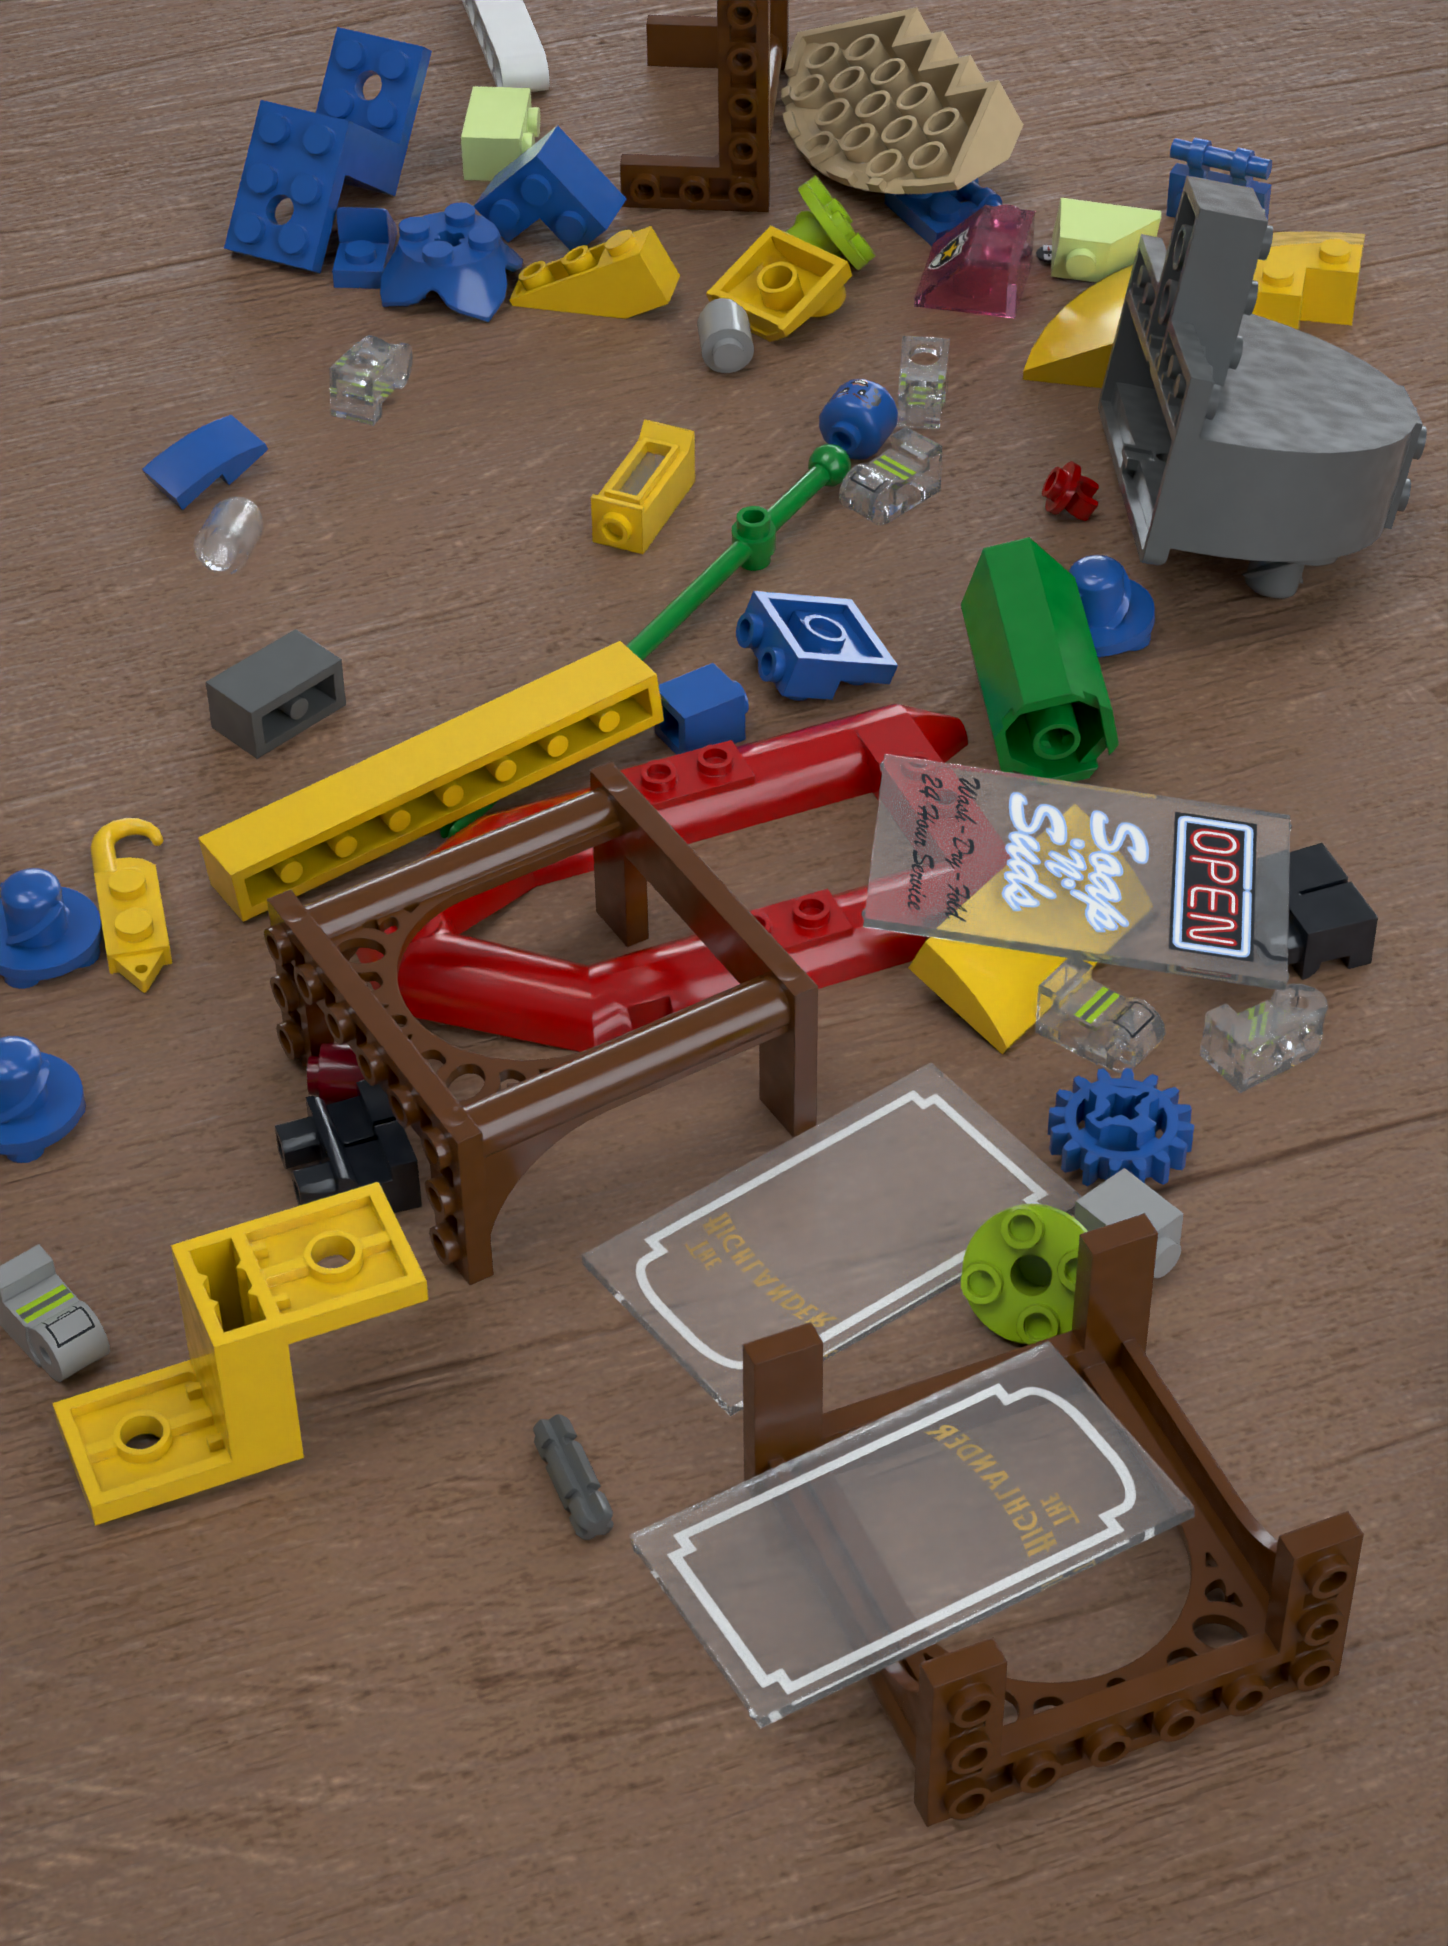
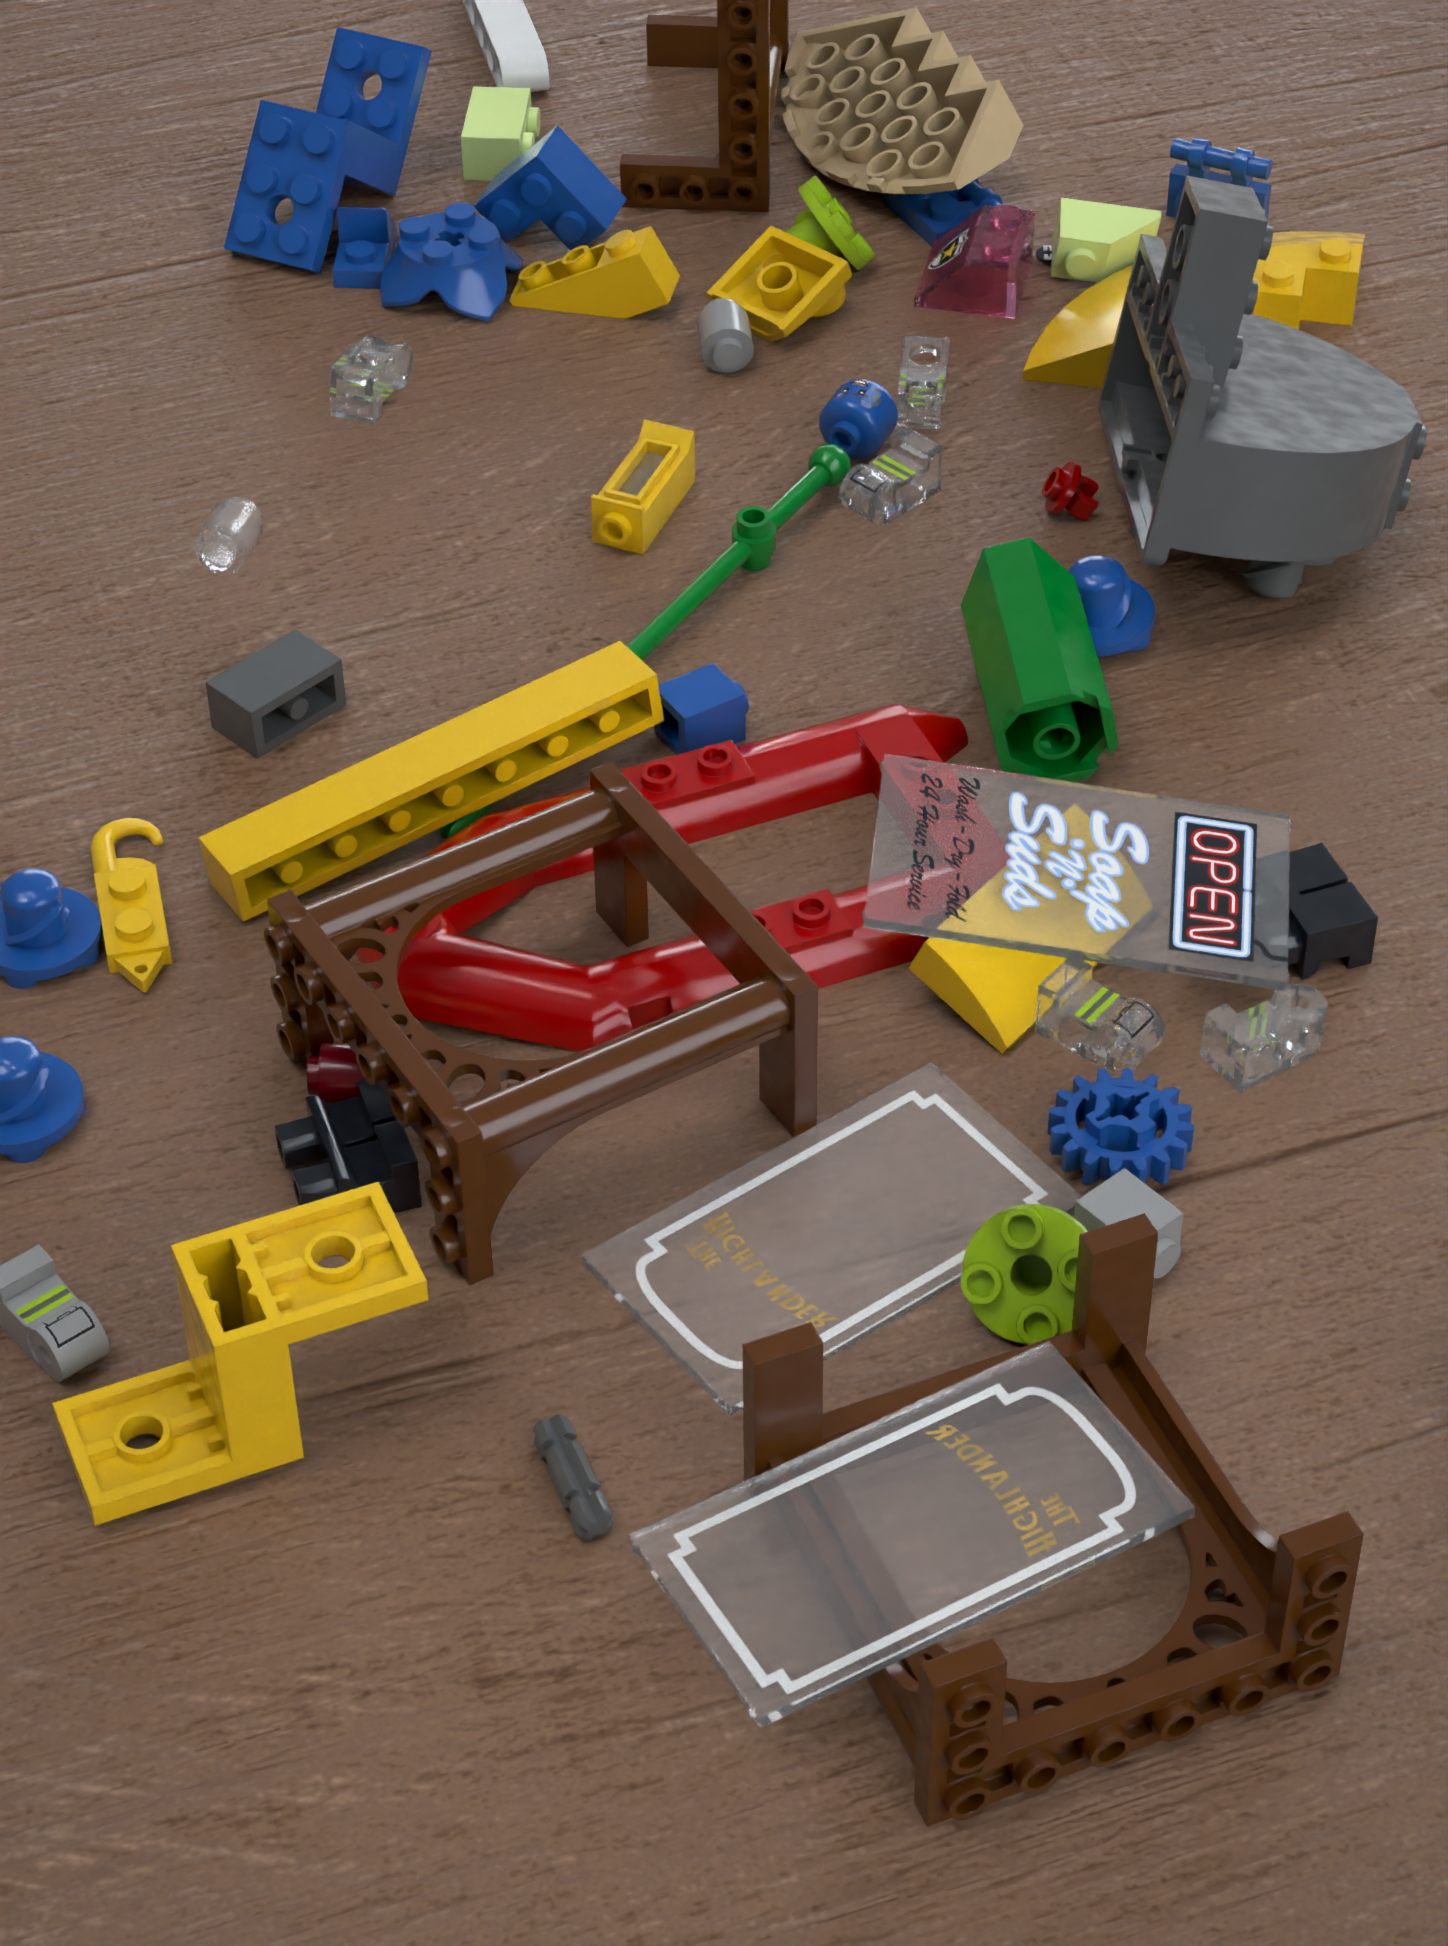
blue slope [142,415,268,510] -> none
blue plate [736,591,898,701] -> none

